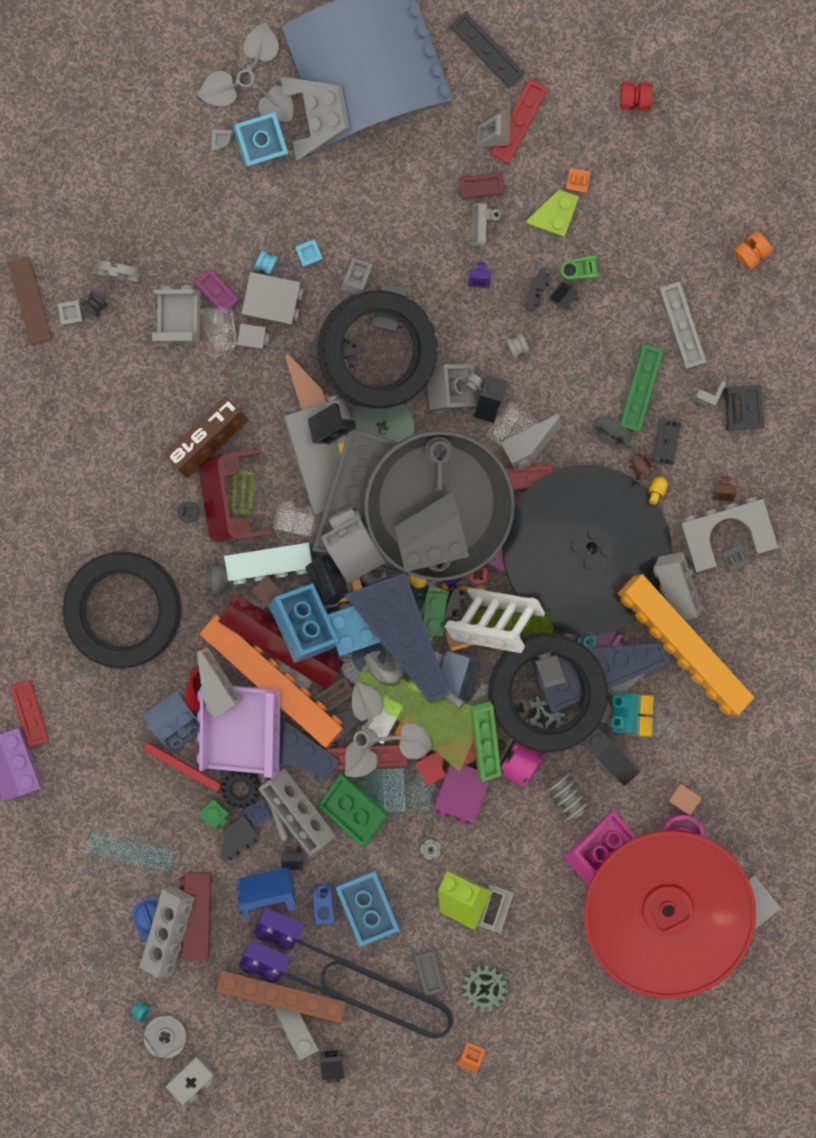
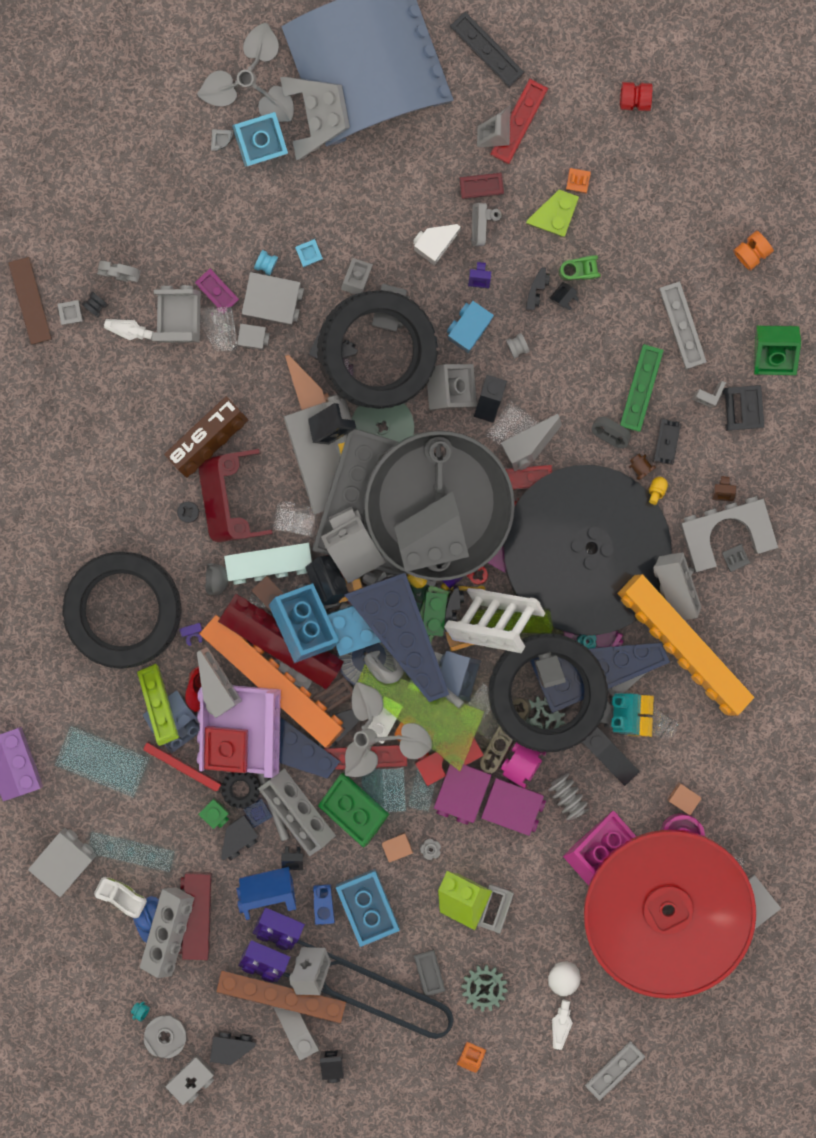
red tile [10,680,50,747] -> none
clear neon green tile [230,470,256,514] -> none
light grey plate [464,374,484,393] -> none
bright green plate [470,701,501,782] -> none
none -> light grey brick [28,828,97,897]
none -> clear light blue tile [55,726,150,797]
none -> white animal [94,877,147,918]
none -> white piece [104,319,154,340]
none -> lime tile [137,664,179,746]
none -> dark purple tile [179,623,203,646]
none -> red tile [204,726,248,773]
none -> black slope [210,1031,257,1065]
none -> light grey brick [289,947,331,995]
none -> nougat panel [382,832,413,863]
none -> white slope [413,224,461,266]
none -> dark azure brick [447,301,494,354]
none -> magenta brick [481,777,546,836]
none -> white hair [548,961,581,996]
none -> white piece [552,999,573,1050]
none -> light grey tile [585,1041,645,1101]
none -> green slope [754,326,801,375]

